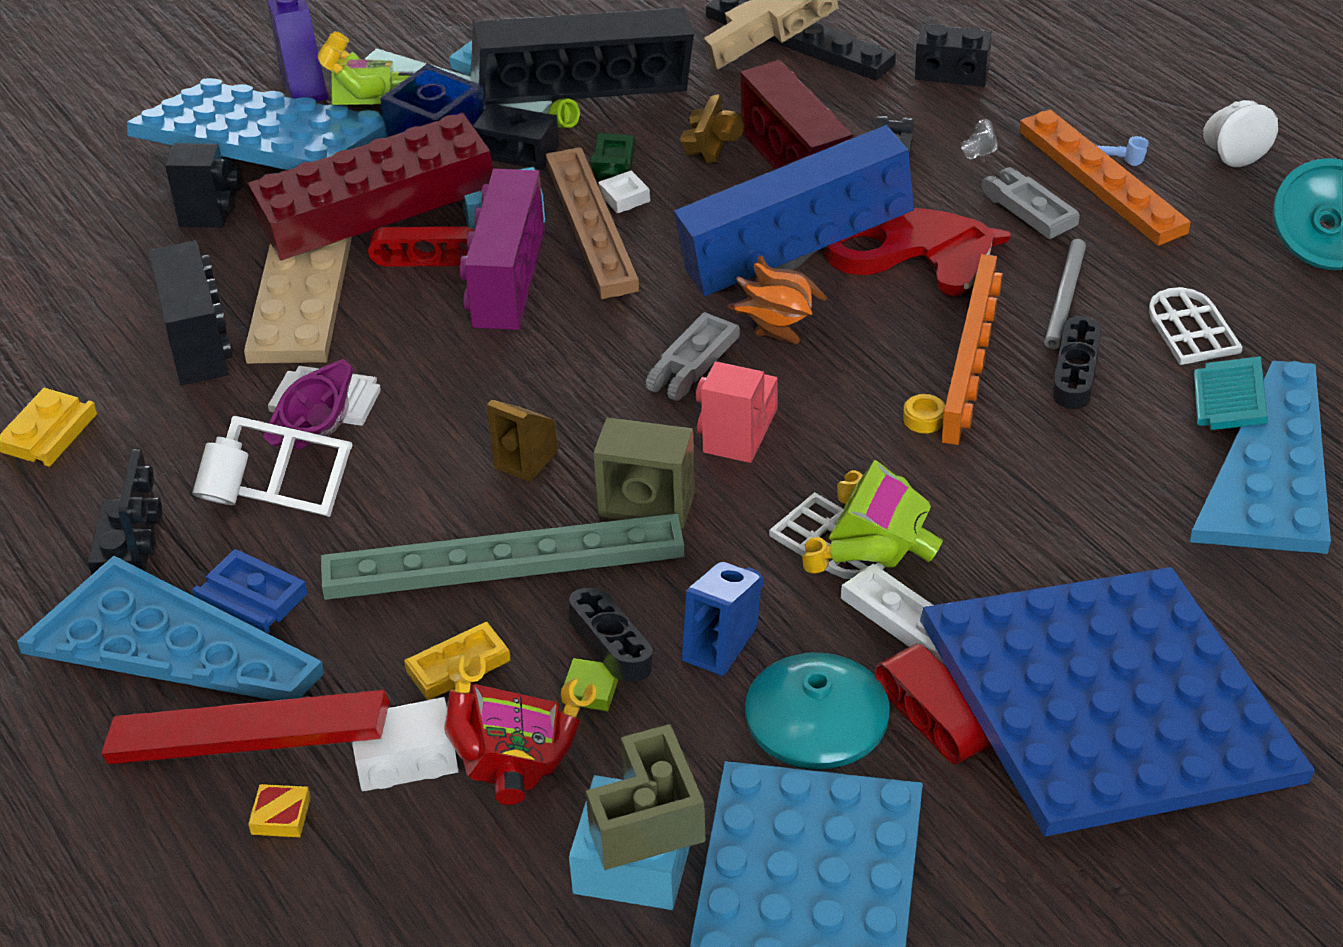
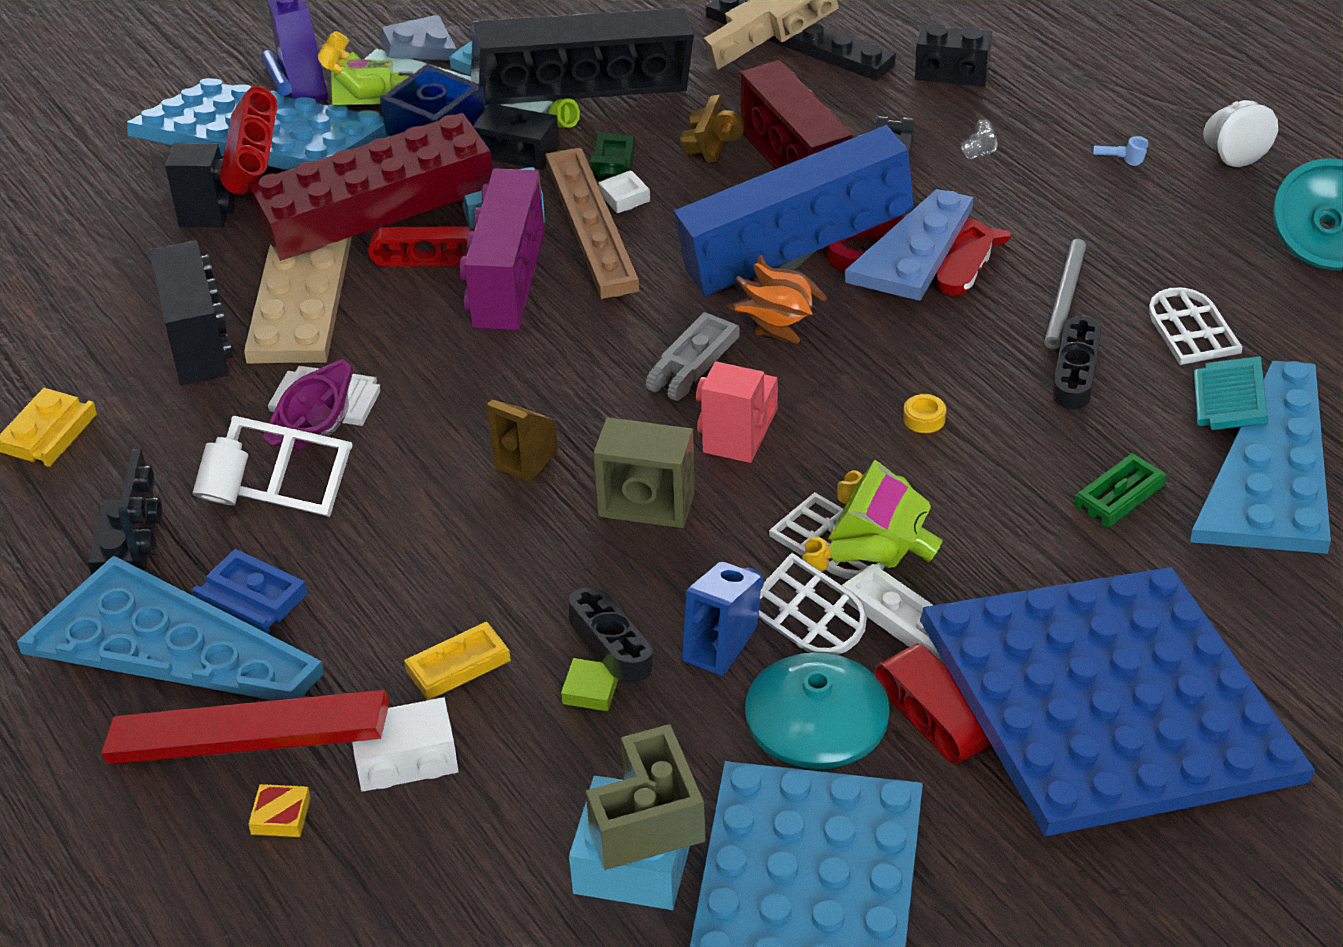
sand green plate [321,513,685,600] -> none
torso [444,655,597,805] -> none
orange plate [942,254,1003,445] -> none
light grey hinge [981,167,1080,239] -> none
orange plate [1019,109,1191,246] -> none
none -> red beam [220,86,277,195]
none -> blue bar [261,50,292,96]
none -> sand blue wing [379,15,457,61]
none -> white window [758,553,867,655]
none -> medium blue wing [845,189,973,301]
none -> green tile [1074,453,1166,528]

